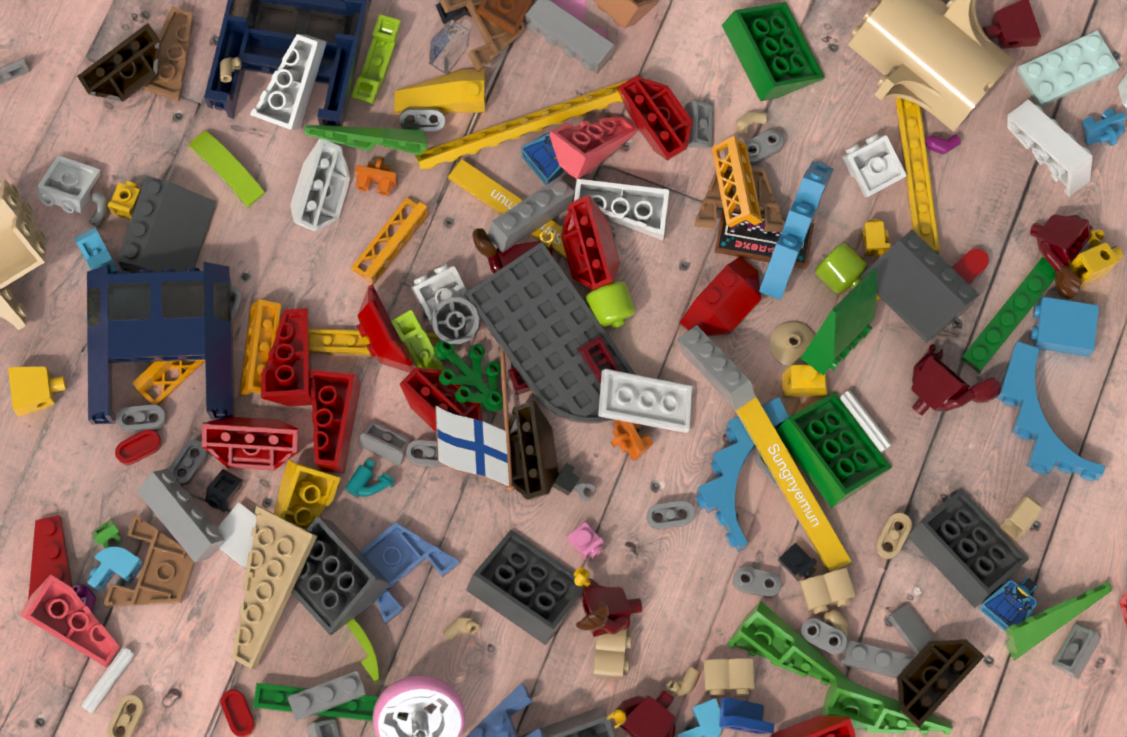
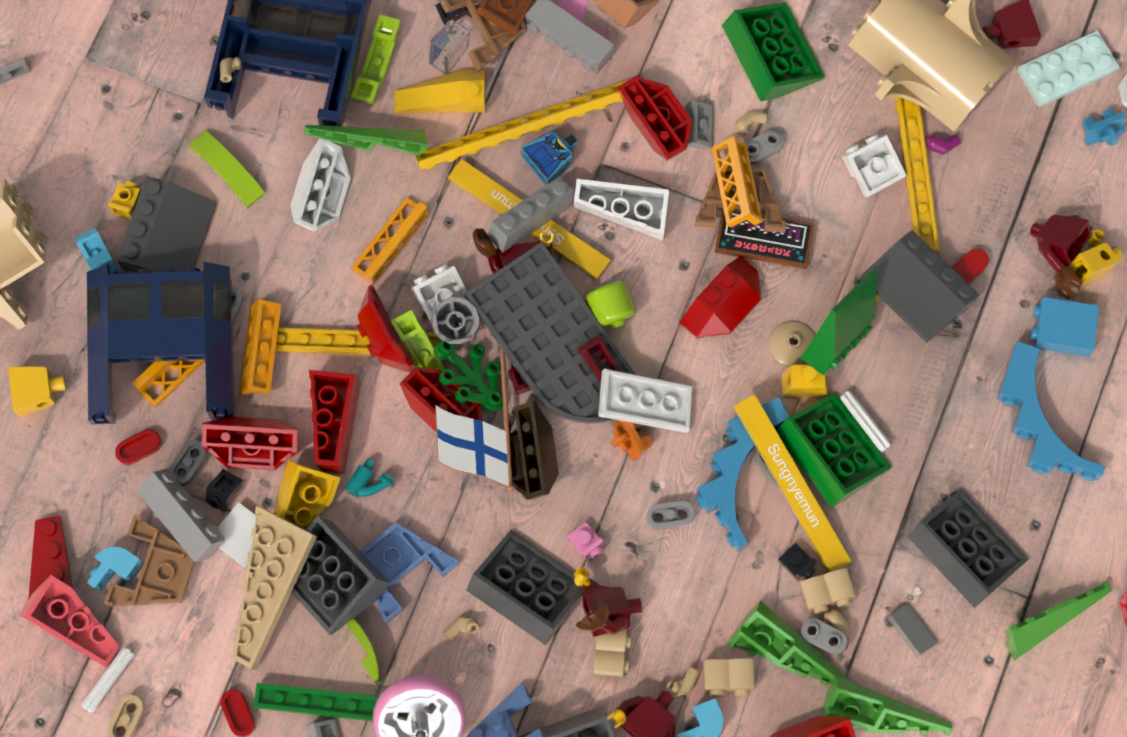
white plate [37,156,100,213] -> none
magenta arm [73,584,96,613] -> none
dark brown wedge [77,23,161,102] -> none
light grey arm [89,191,108,227] -> none
bright green tile [91,519,122,549] -> none
light grey plate [117,405,166,432] -> none
medium nougat wing [142,6,194,102] -> none
white wedge [250,34,327,130] -> none
red wedge [261,308,312,407] -> none
light grey plate [287,671,366,721] -> none
orange hips [355,157,398,196] -> none
light grey slope [358,420,413,465] -> none
flat silver plate [399,107,445,132] -> none
light grey plate [406,440,446,468] -> none
coral wedge [549,116,638,179] -> none
pearl dark grey piece [553,463,595,501] -> none
red wedge [561,195,620,290] -> none
light grey brick [678,325,755,410] -> none
blue panel [719,697,775,735] -> none
light grey plate [732,567,781,598] -> none
dark azure arch [759,161,834,300] -> none
lime head [815,243,867,295] -> none
light grey plate [843,640,916,679] -> none
yellow brick [862,219,891,256] -> none
tan plate [876,513,912,559] -> none
dark brown wedge [896,639,985,728] -> none
dark red torso [911,344,1001,416] -> none
green plate [961,257,1056,373] -> none
torso [978,577,1038,631] -> none
tan brick [1000,497,1043,541] -> none
white wedge [1007,99,1093,197] -> none
light grey slope [1052,623,1100,679] -> none

